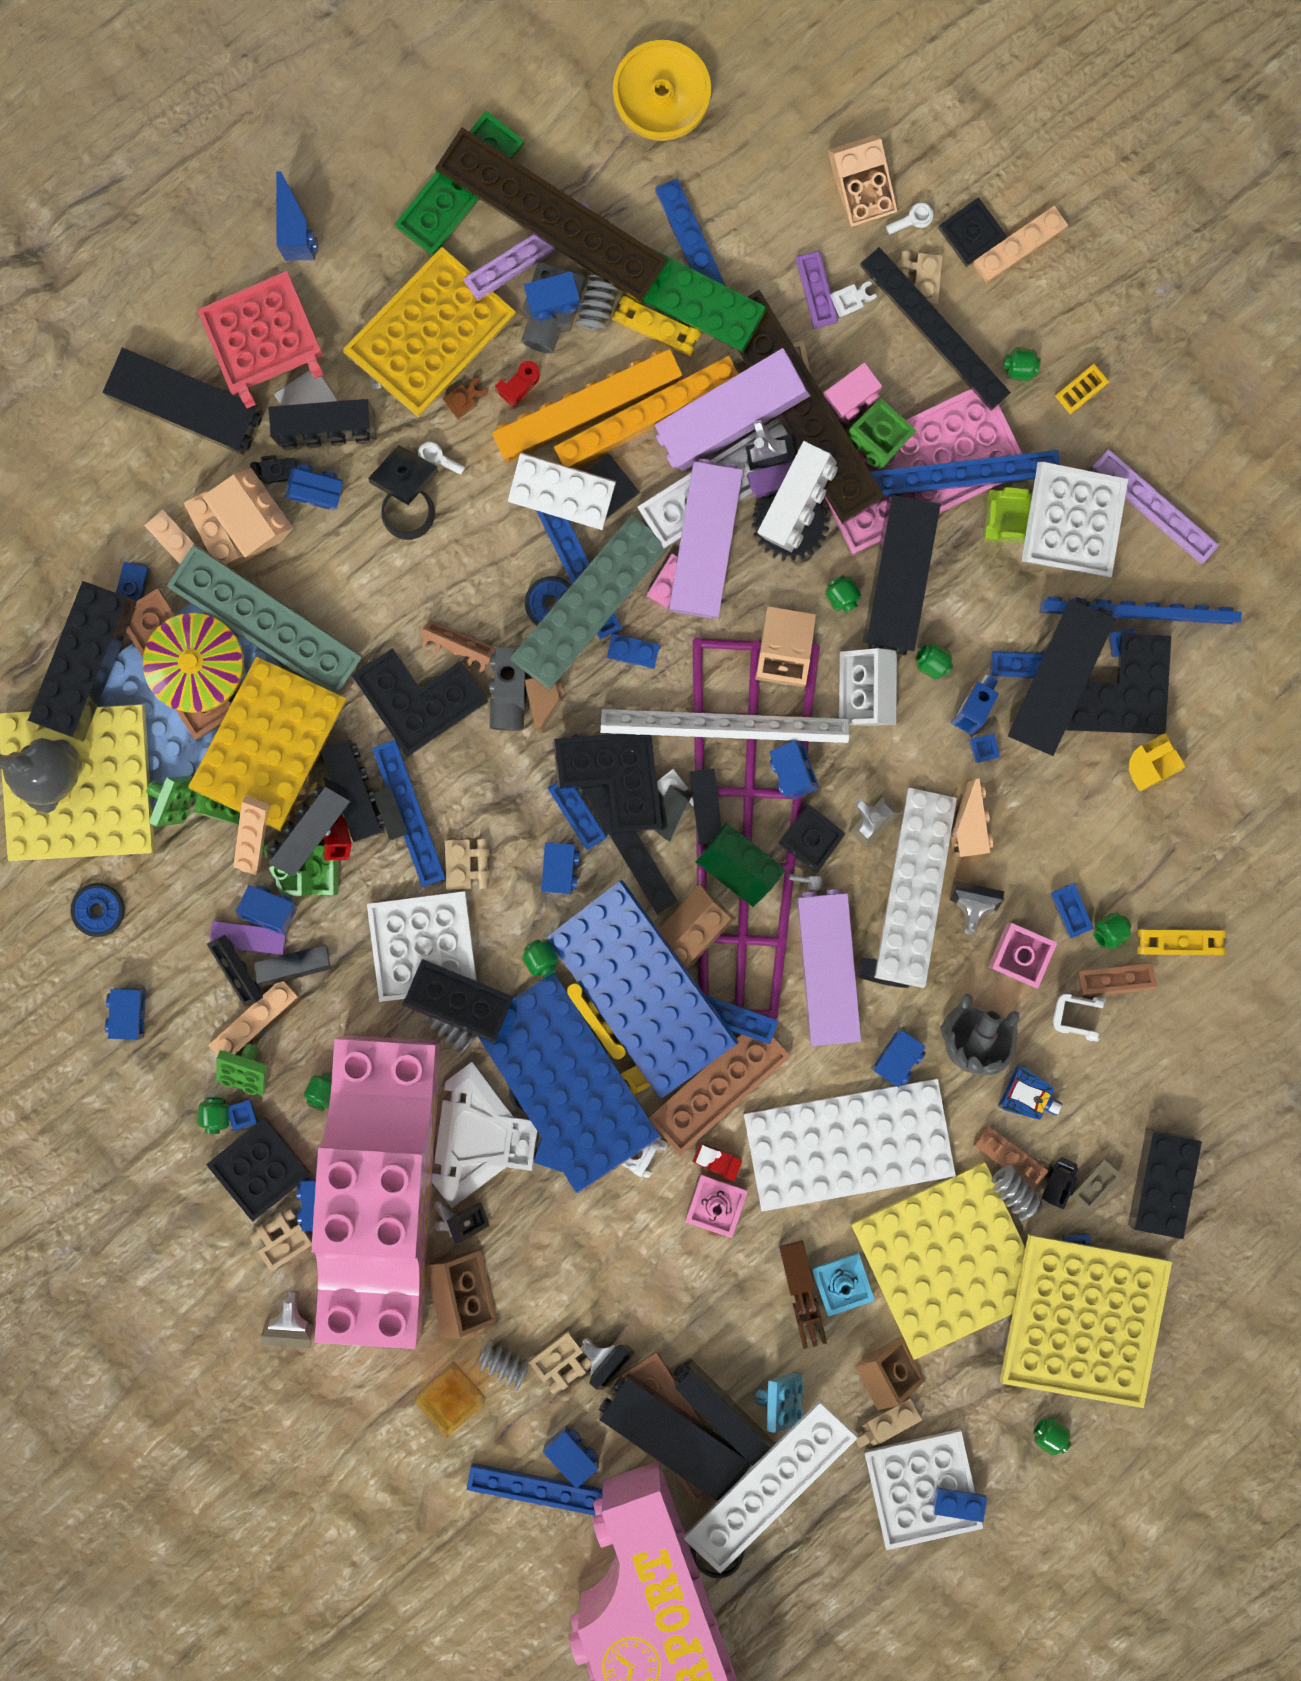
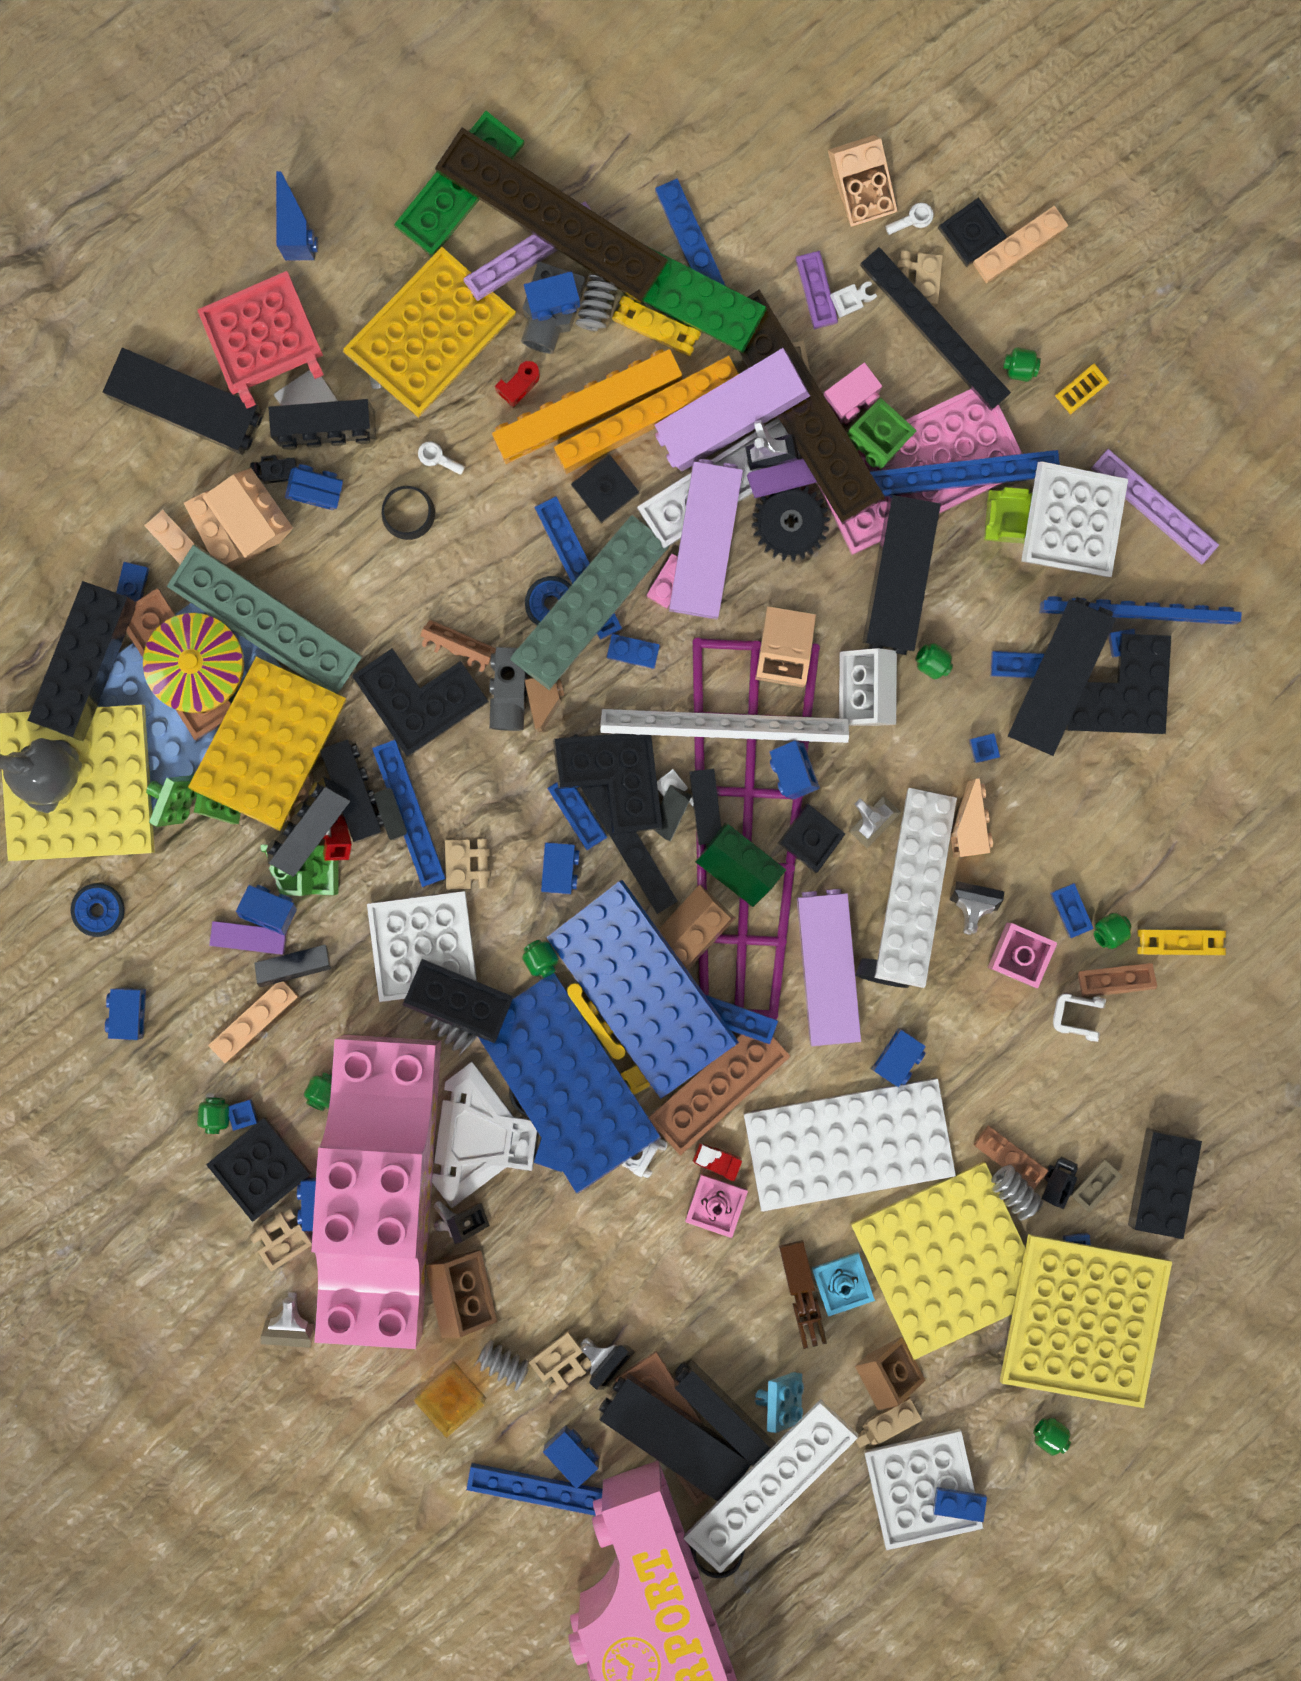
black plate [207,934,263,1007] -> none
bright green plate [216,1044,268,1096] -> none
light nougat plate [233,795,270,875] -> none
black plate [368,445,438,505] -> none
dark orange plate [442,377,488,420] -> none
white plate [508,453,616,530] -> none
yellow dish [613,40,711,141] -> none
white brick [757,441,838,552] -> none
light grey hand [788,874,823,890] -> none
green head [825,575,862,613] -> none
dark grey piece [940,994,1019,1076] -> none
blue torso [950,675,999,736] -> none
torso [998,1064,1062,1120] -> none
yellow brick [1129,733,1187,792] -> none

